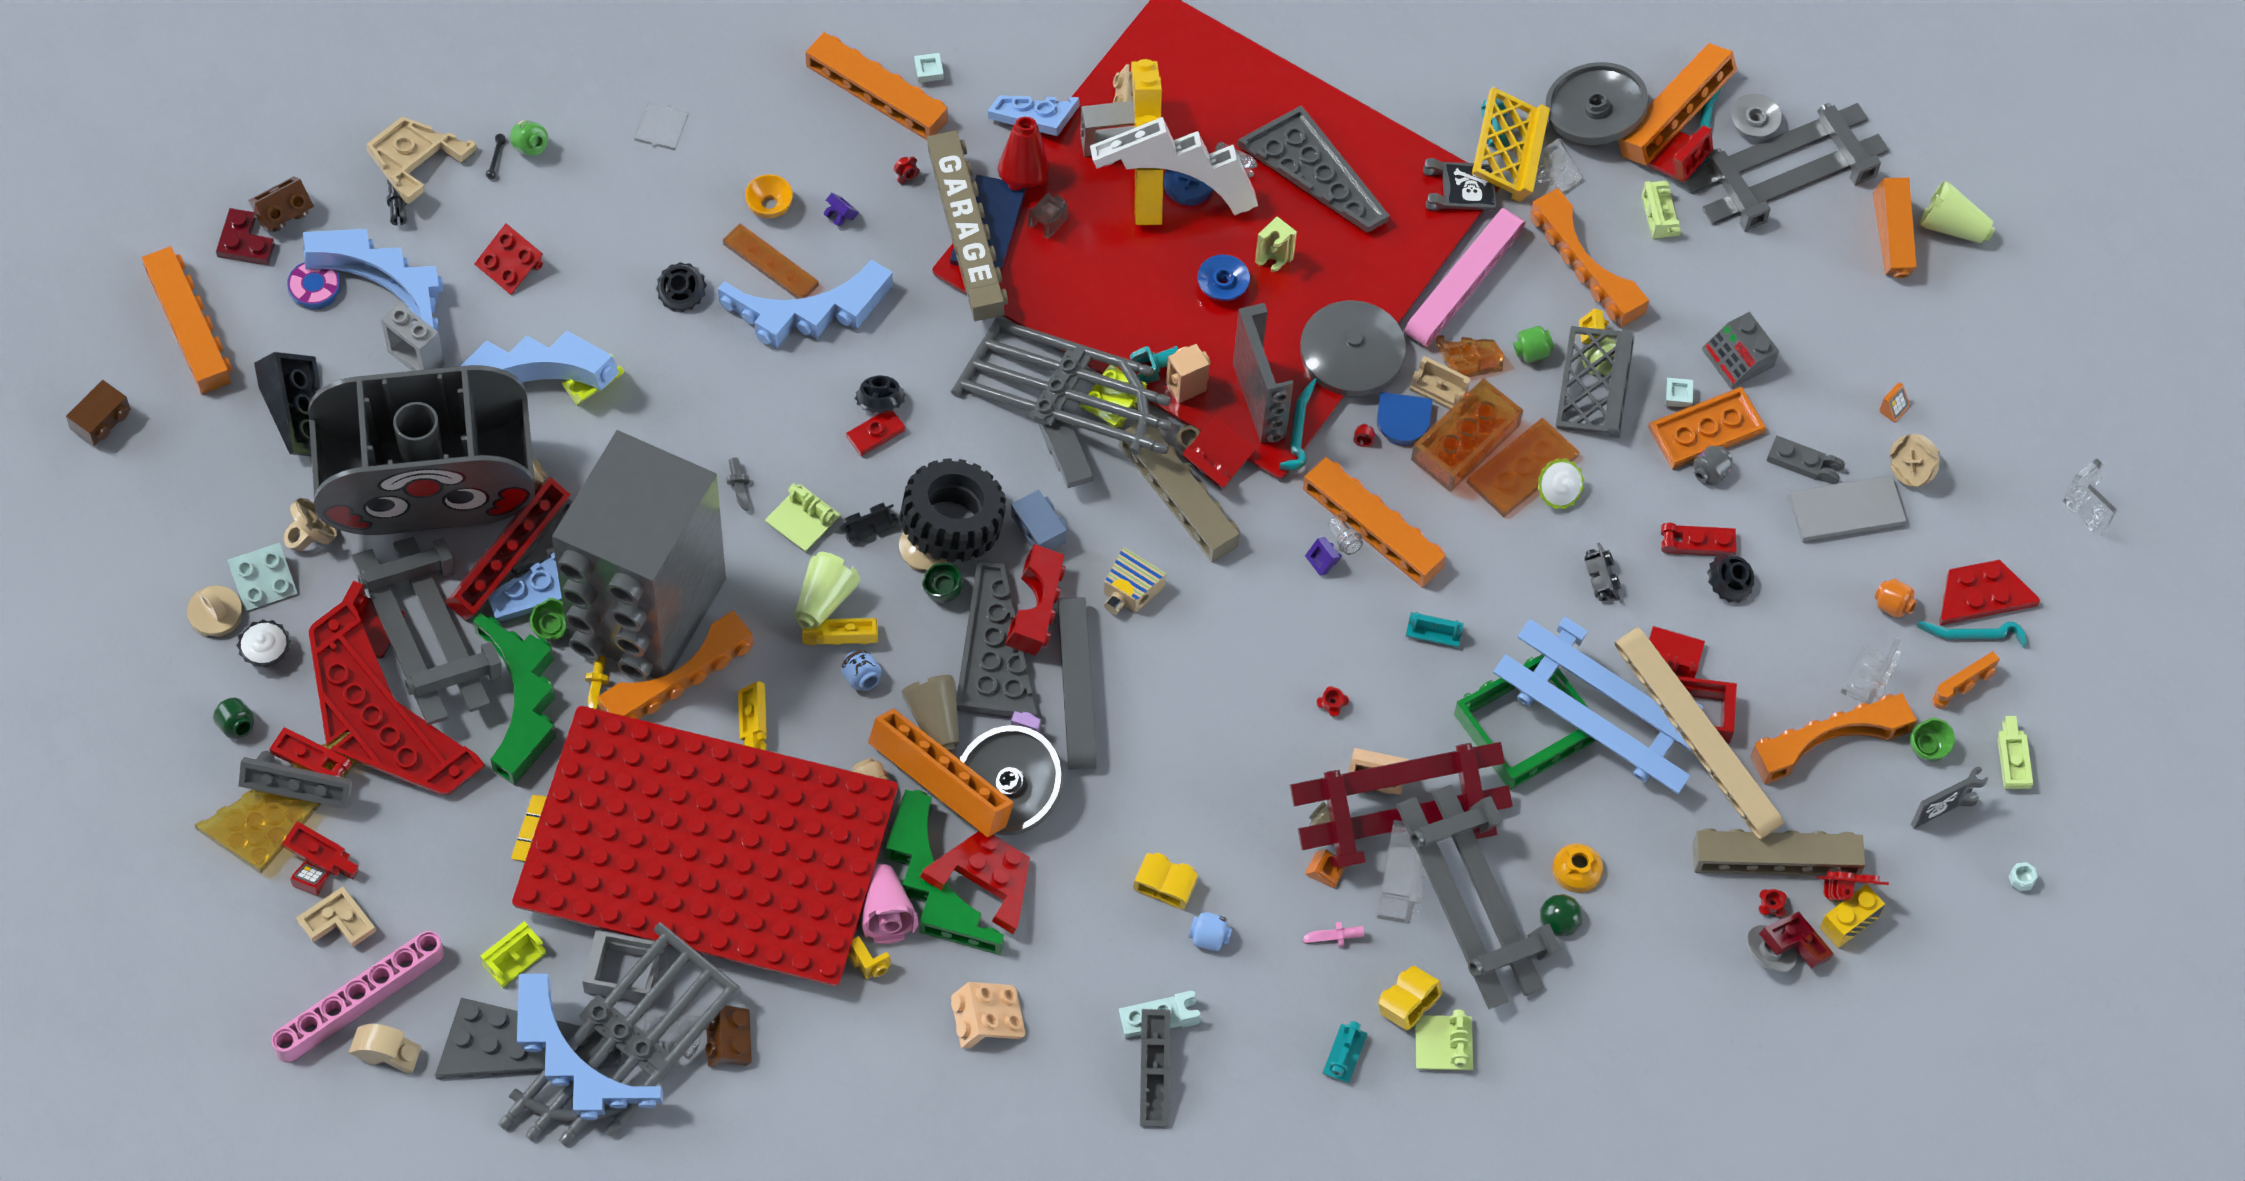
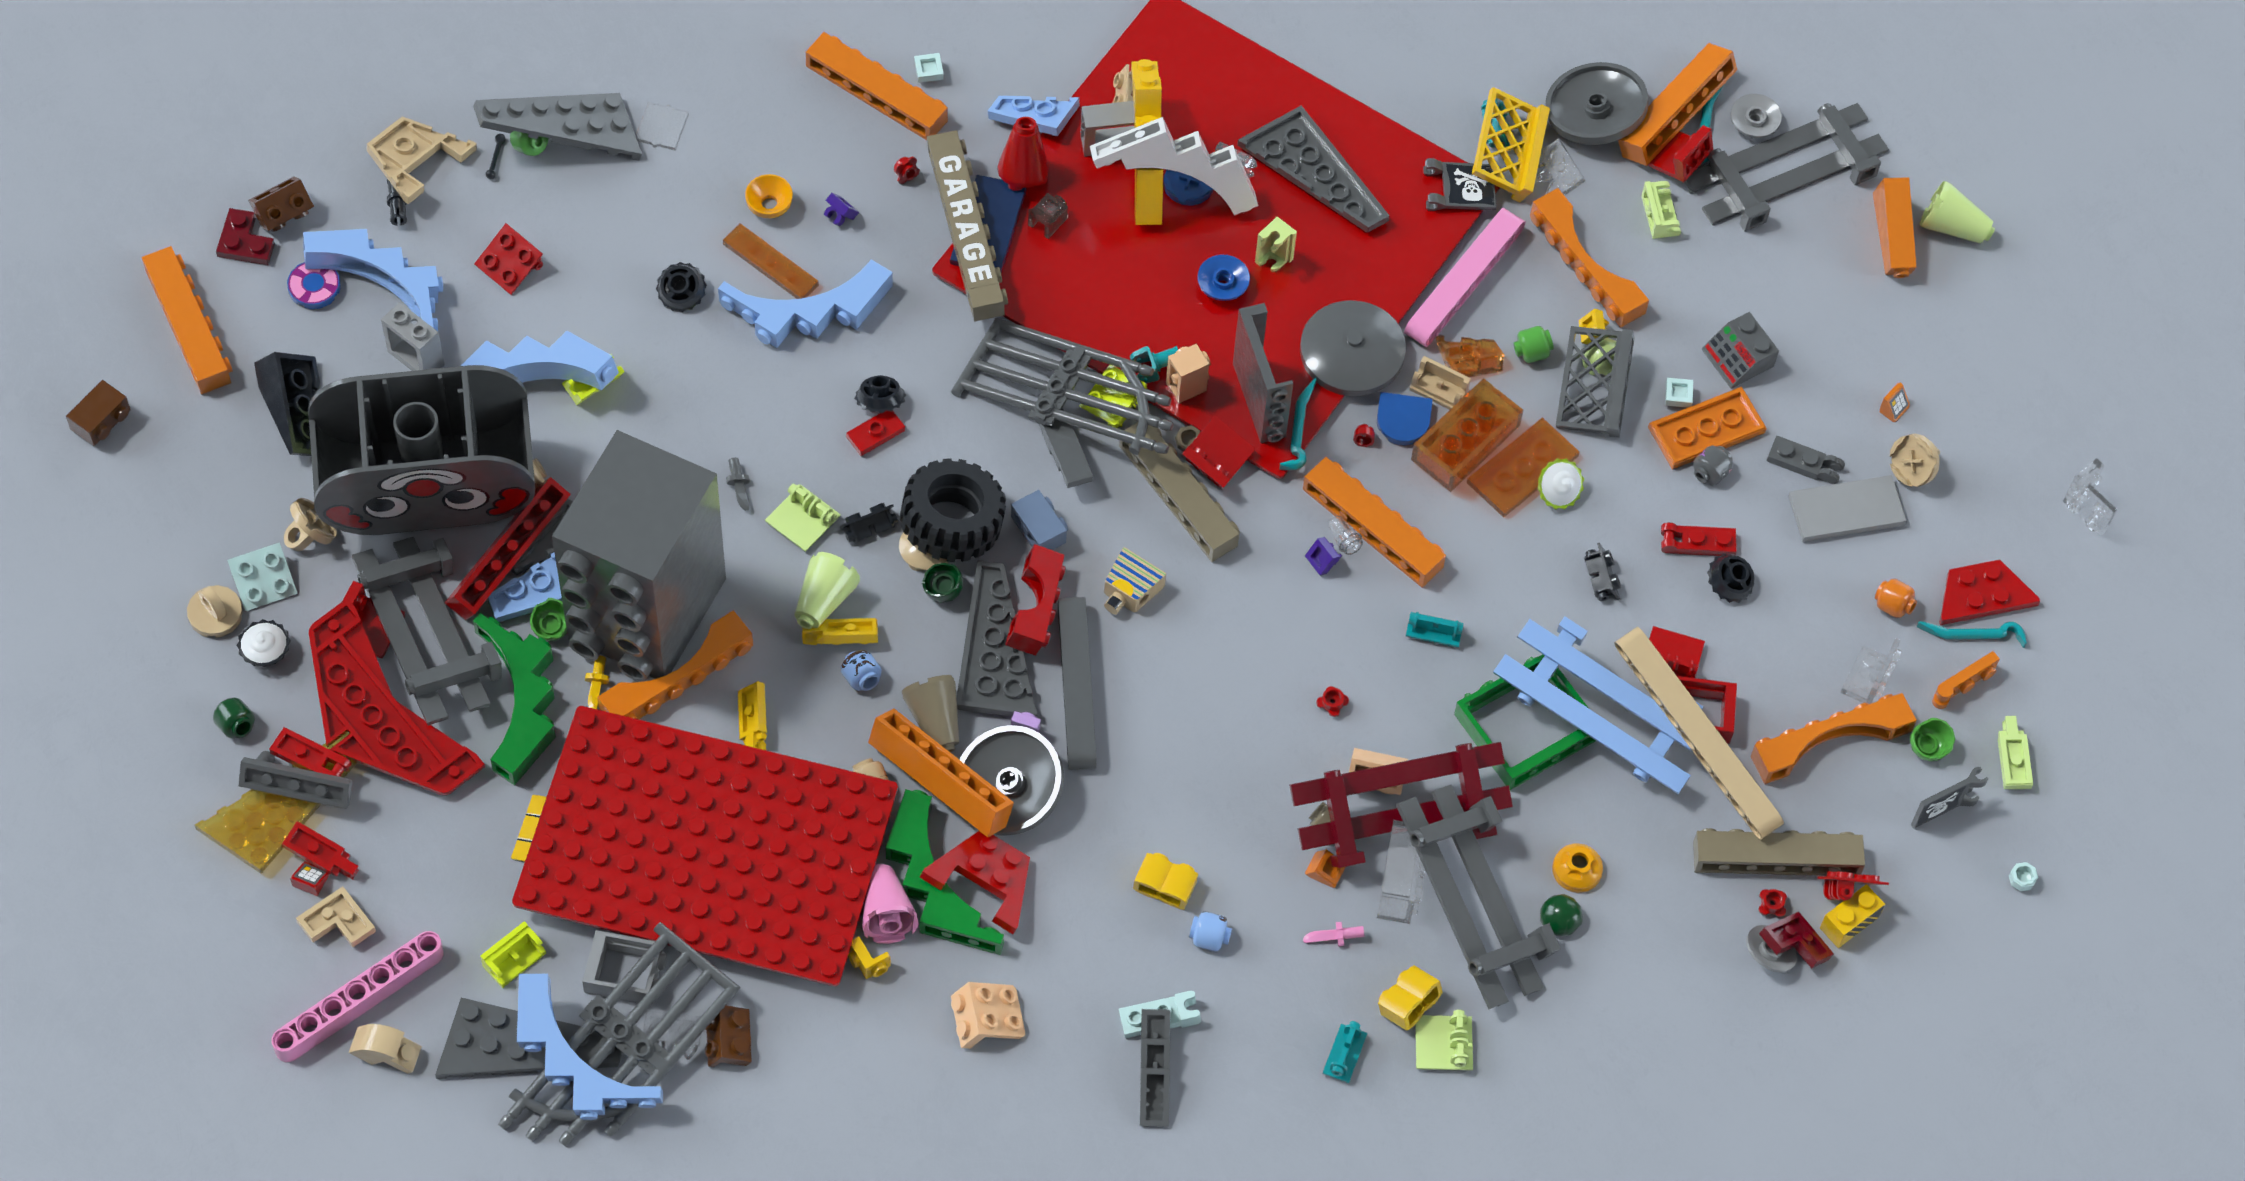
none -> wing [473,93,642,160]

